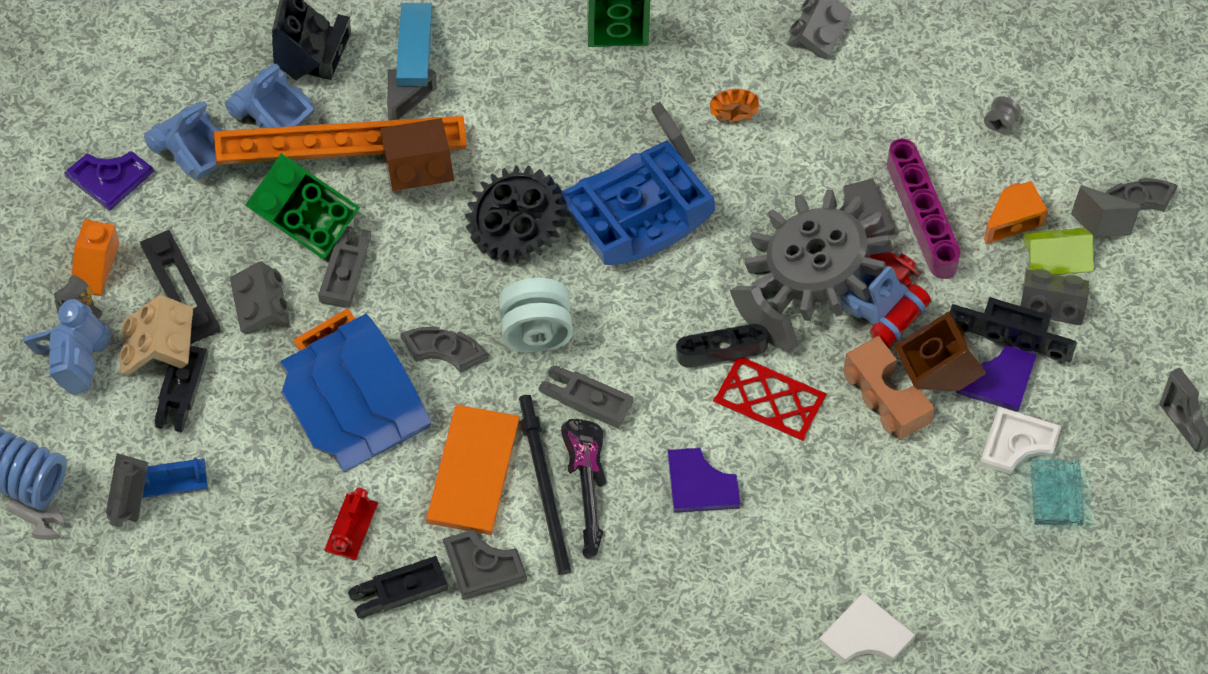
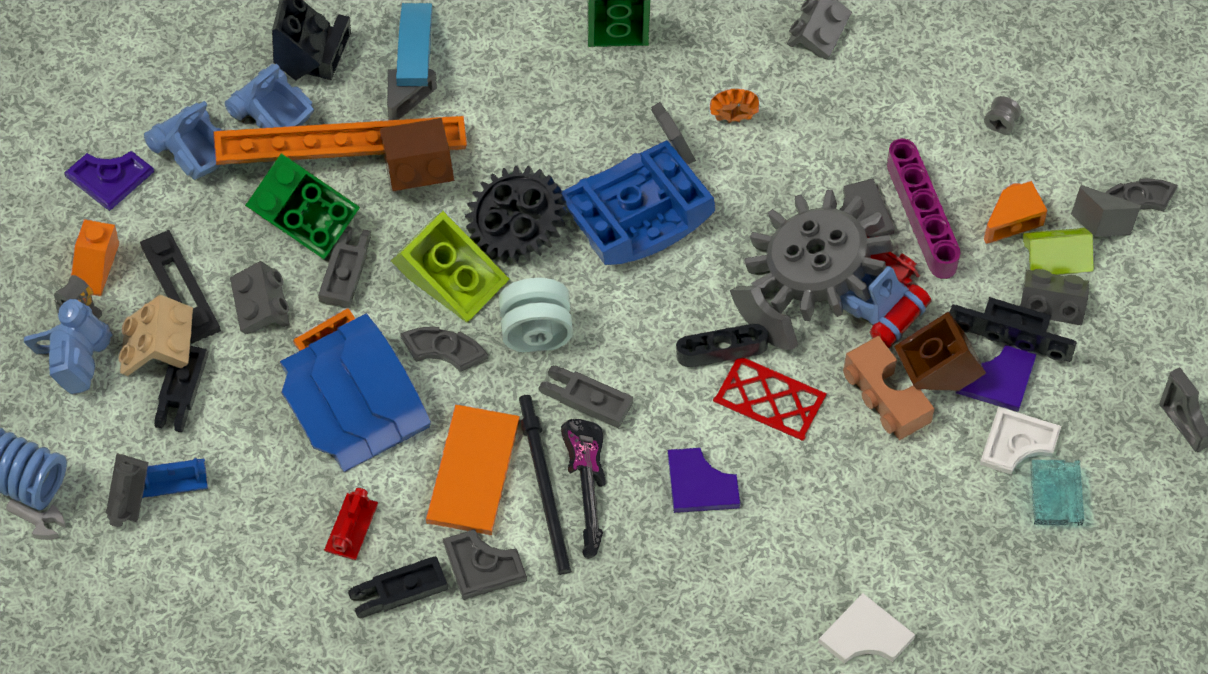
none -> lime slope [390,211,509,323]

